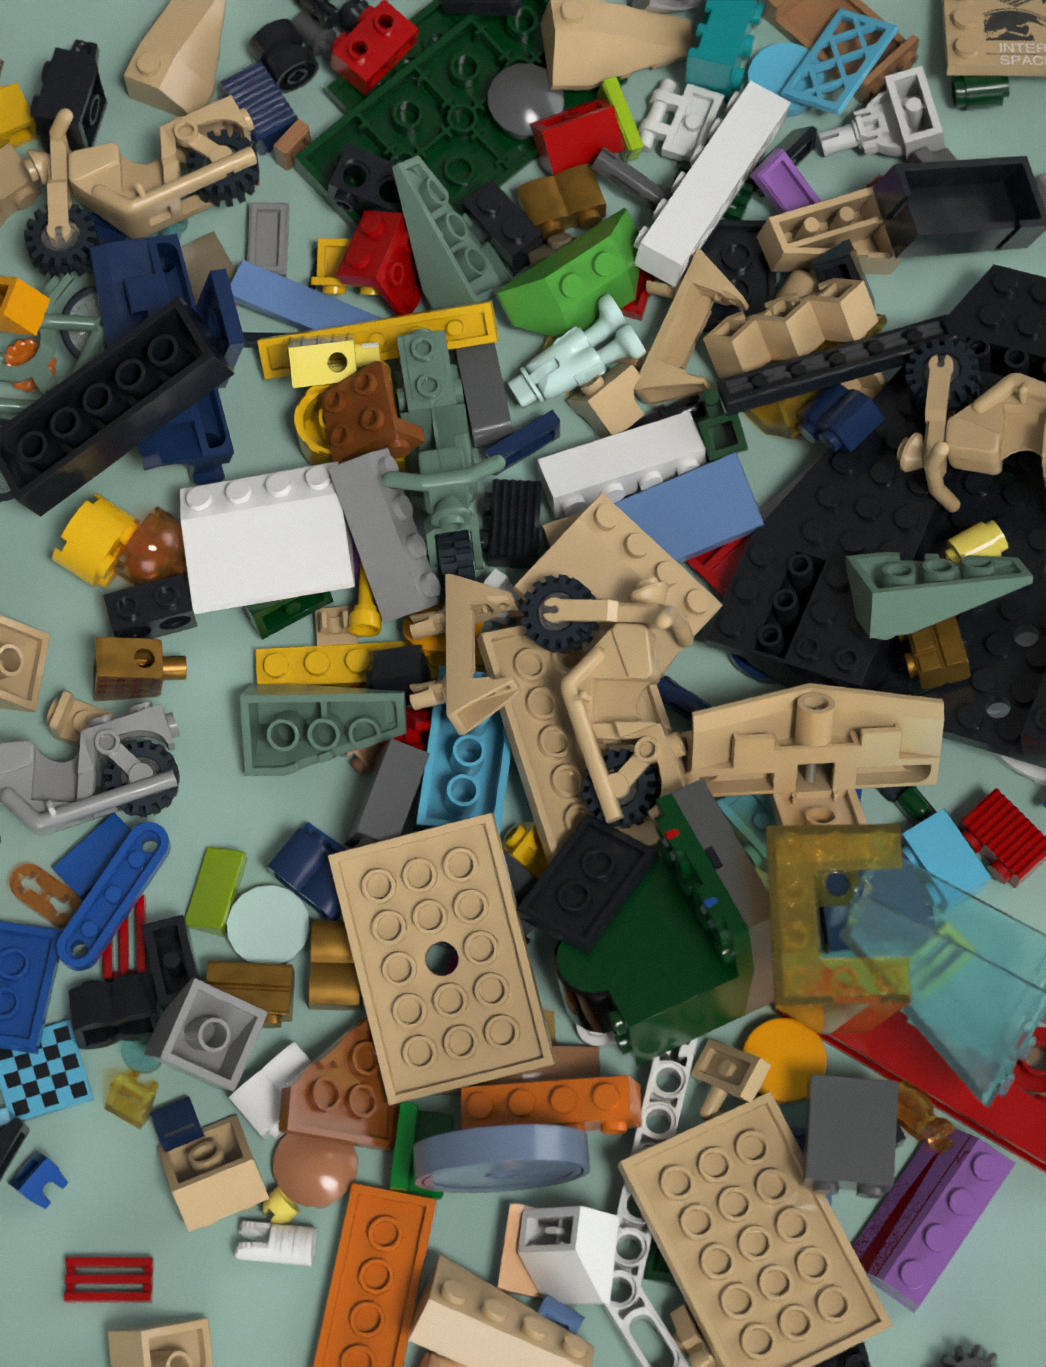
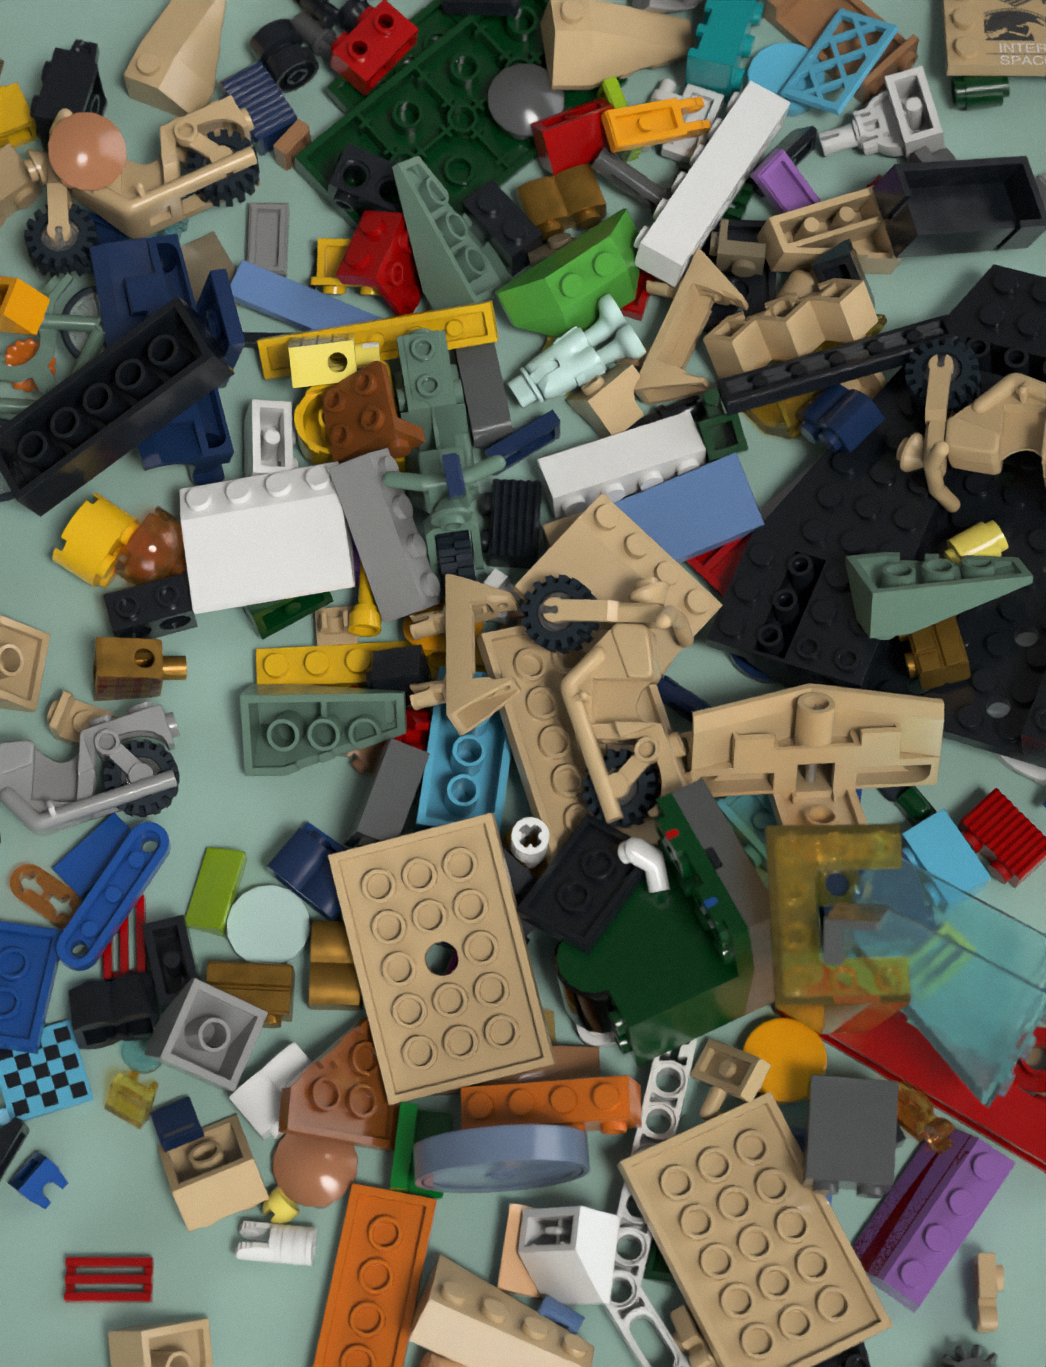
none -> nougat dish [48,112,127,190]
none -> white brick [244,399,298,477]
none -> dark blue tile [442,453,466,501]
none -> white hinge [509,817,550,869]
none -> light orange hinge [601,97,711,153]
none -> white arm [618,837,670,893]
none -> dark tan bracket [709,219,766,277]
none -> dark grey panel [823,902,890,965]
none -> tan plate [973,1253,1004,1333]

